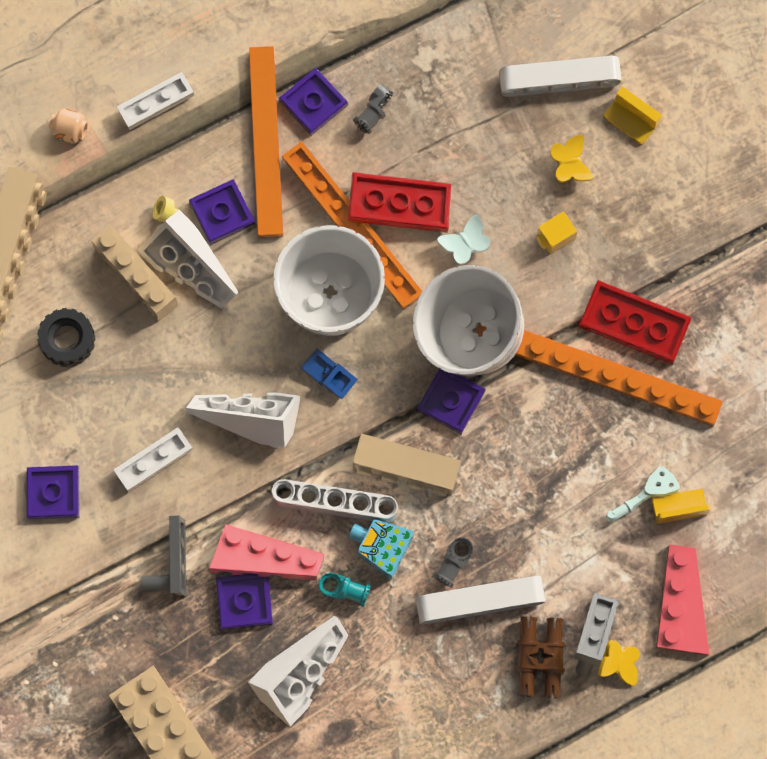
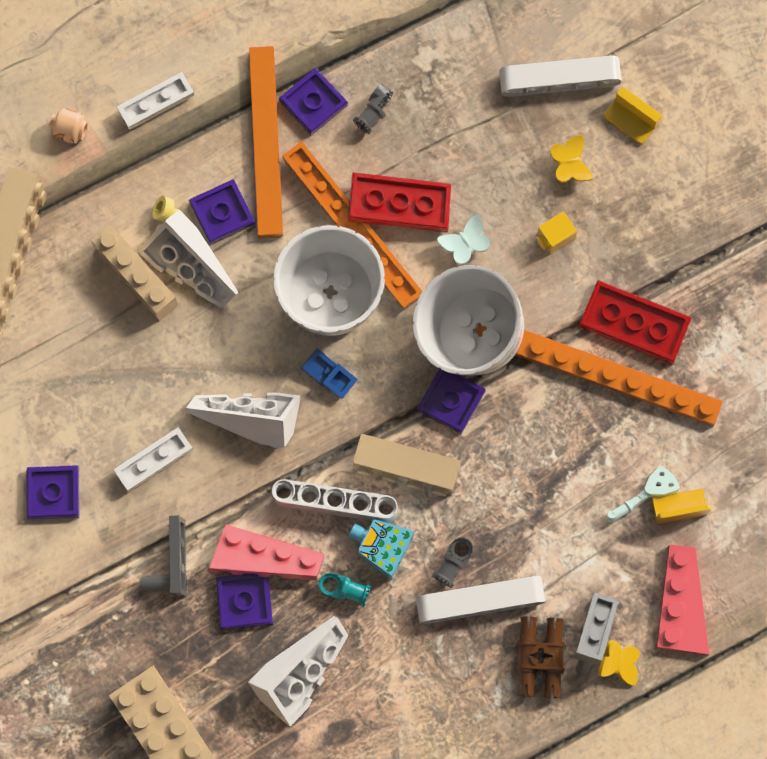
black tyre [37,308,96,367] -> none

